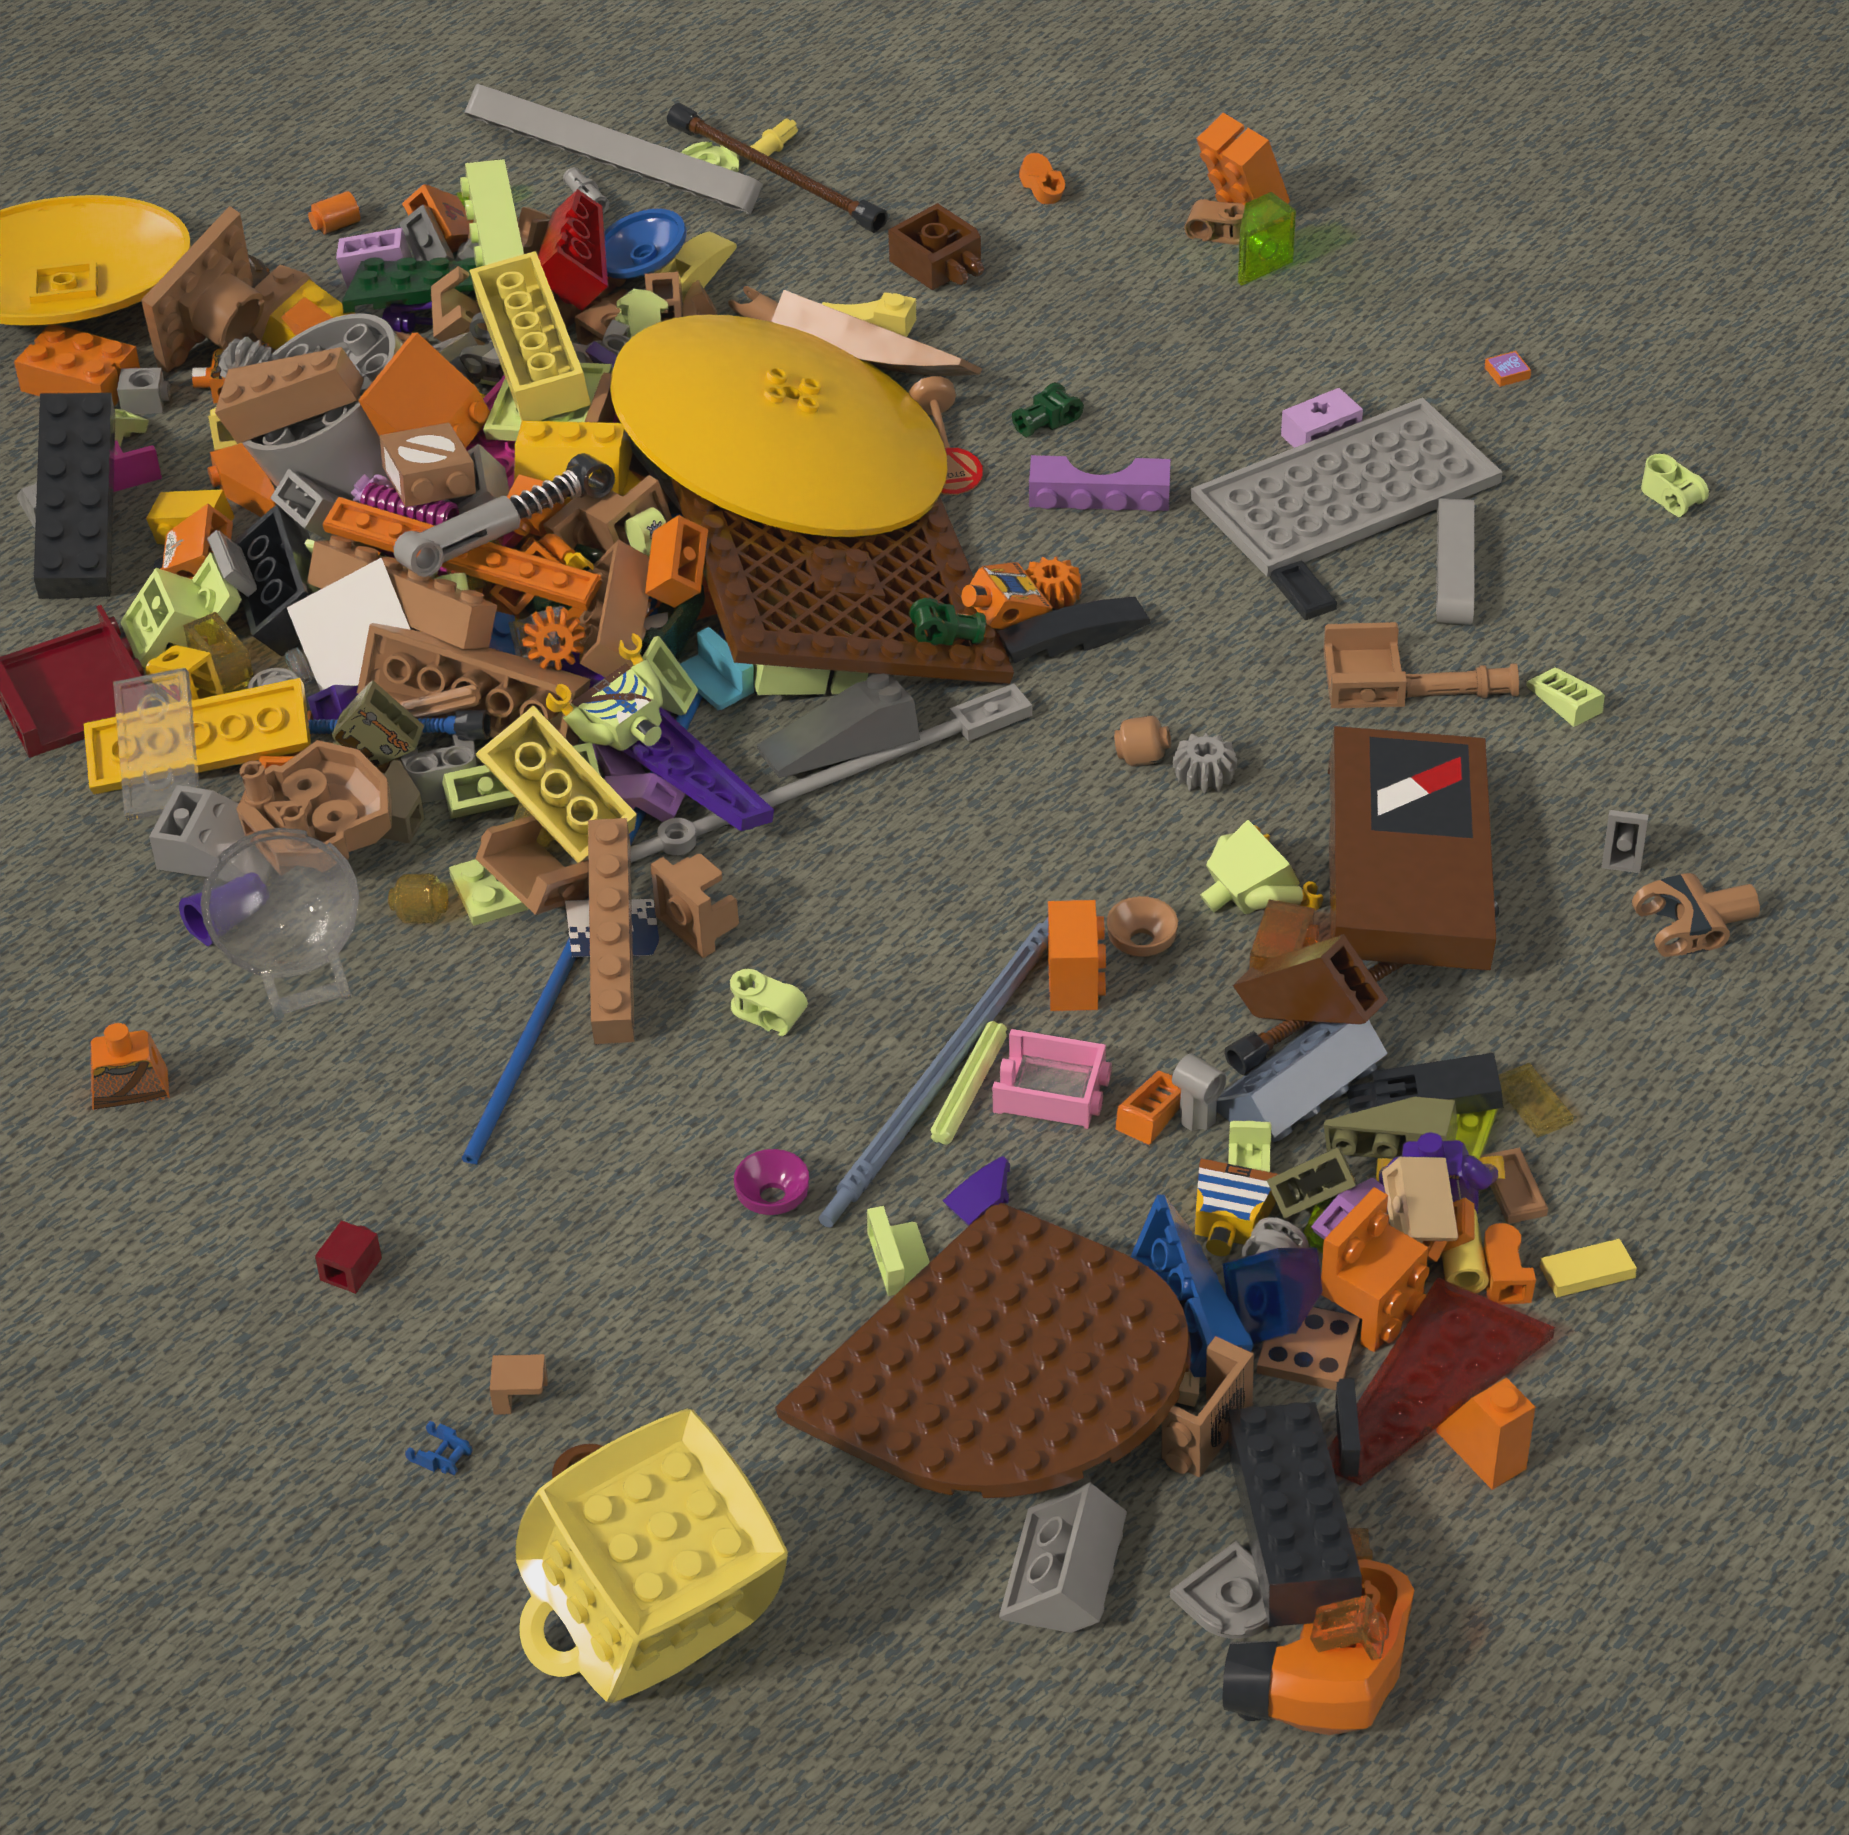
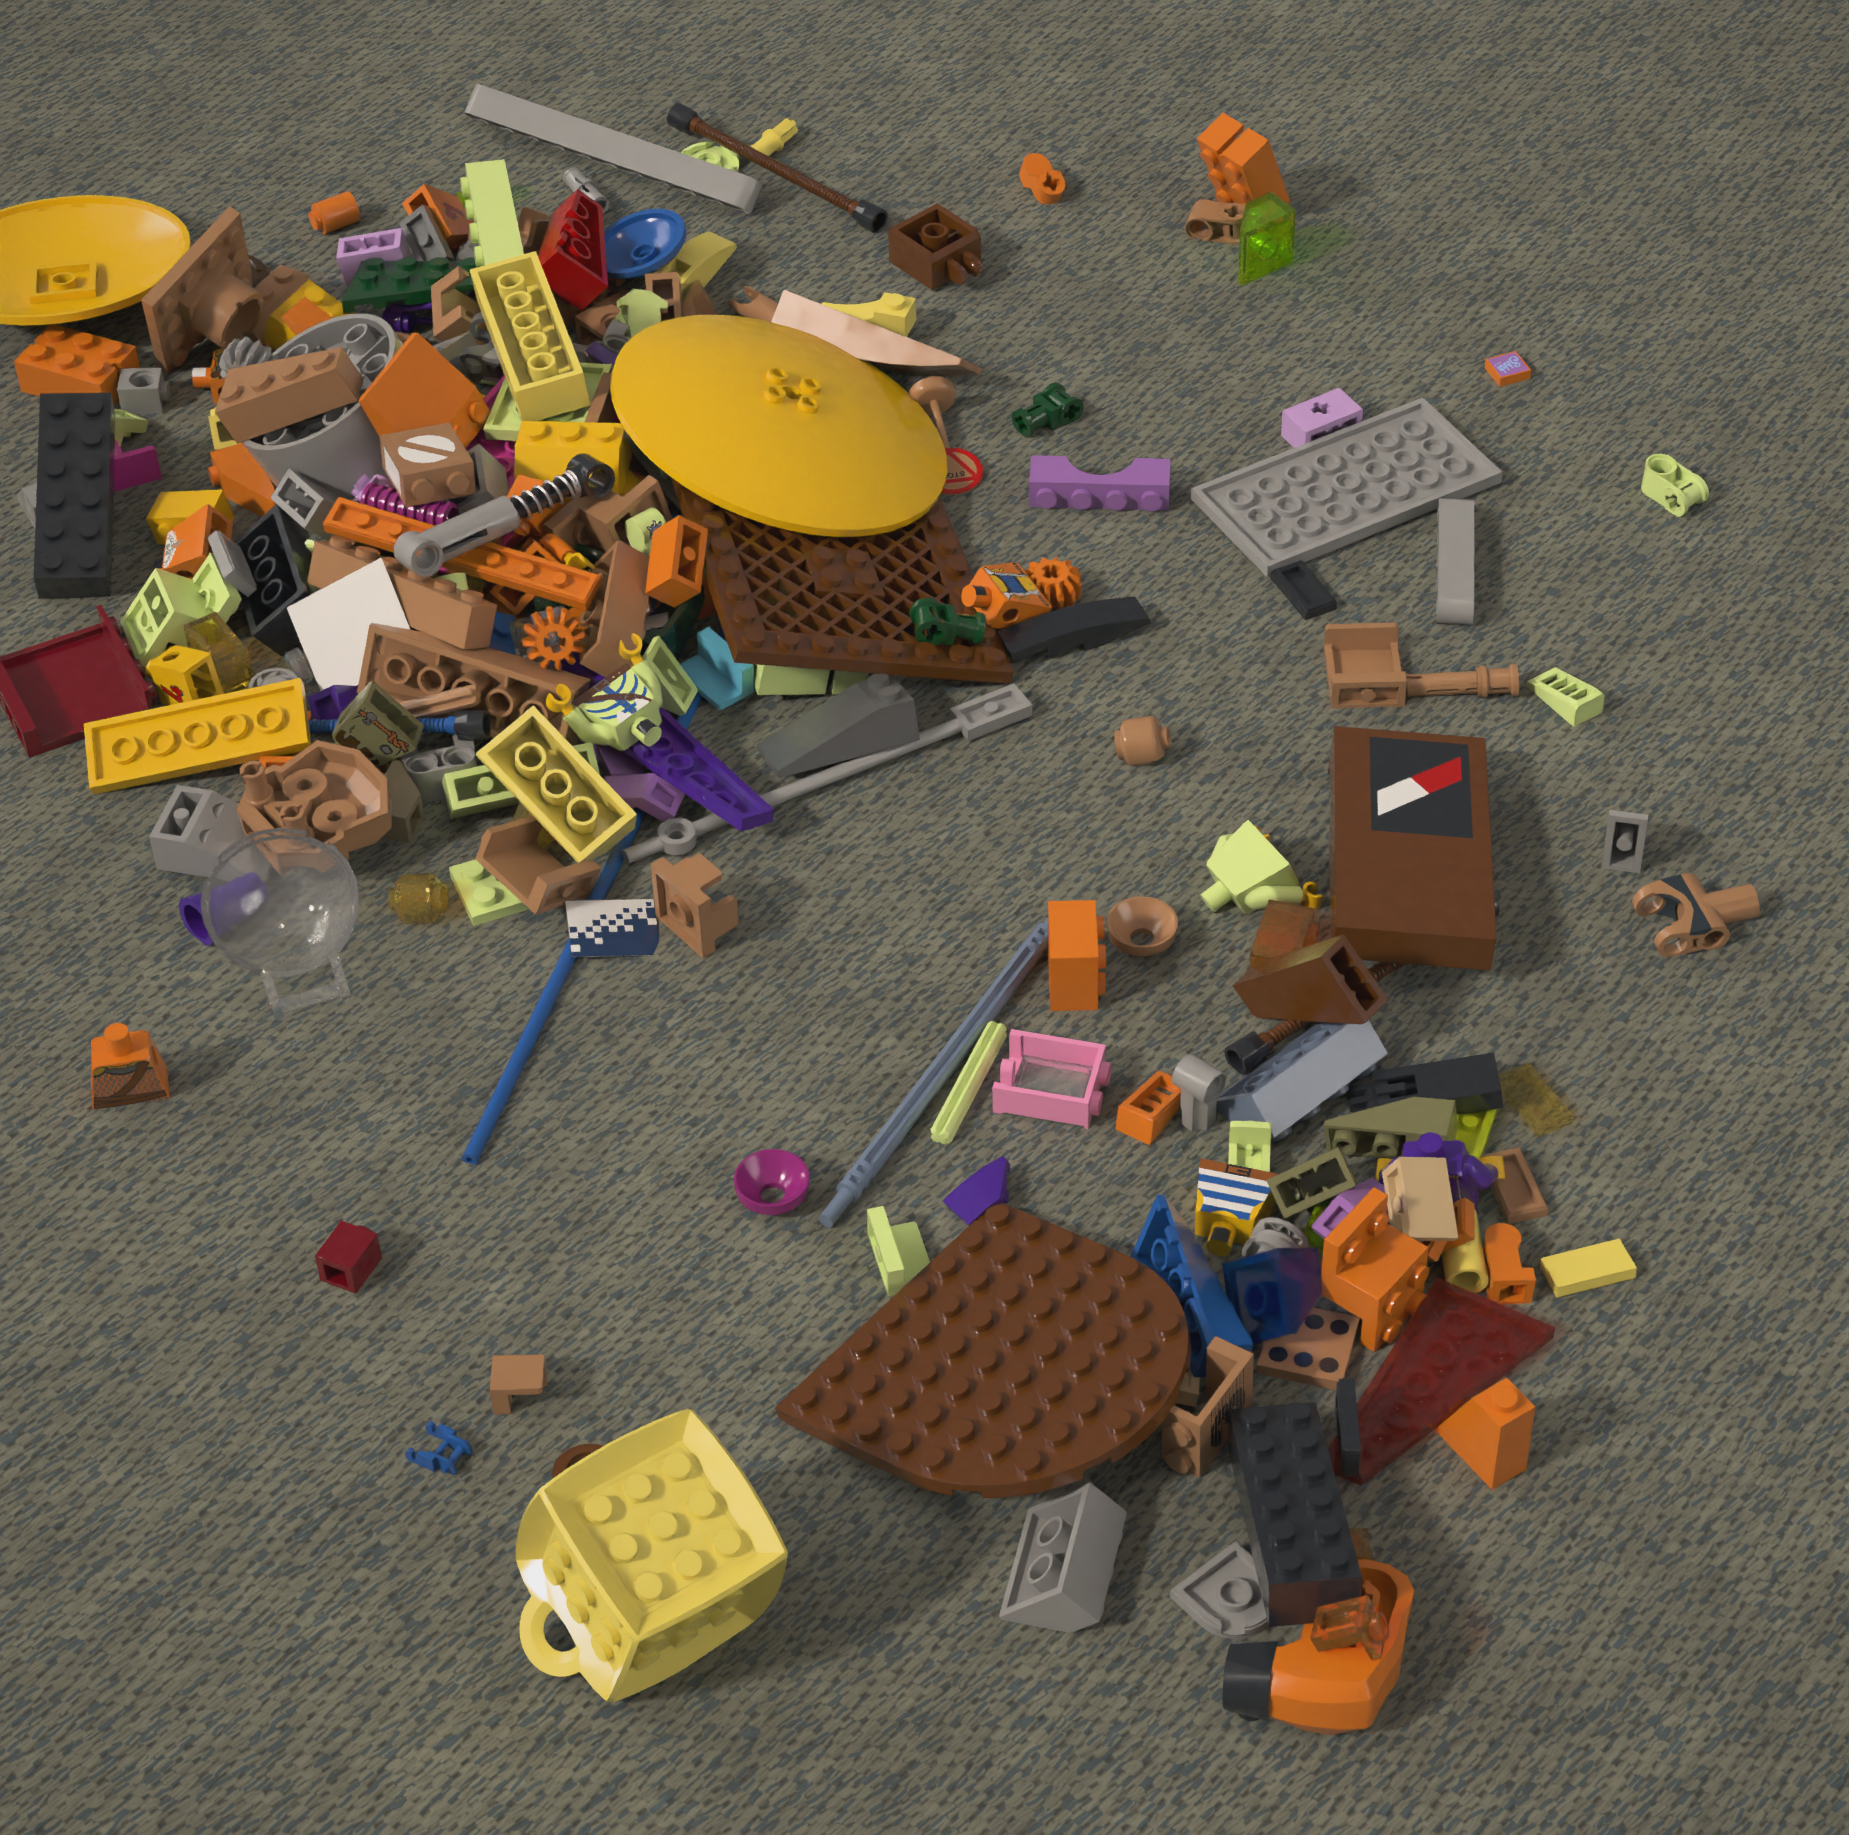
clear tile [113,668,200,821] -> none
medium nougat brick [588,818,634,1044] -> none
yellowish green piece [730,969,808,1036] -> none
light grey gear [1173,732,1237,794] -> none

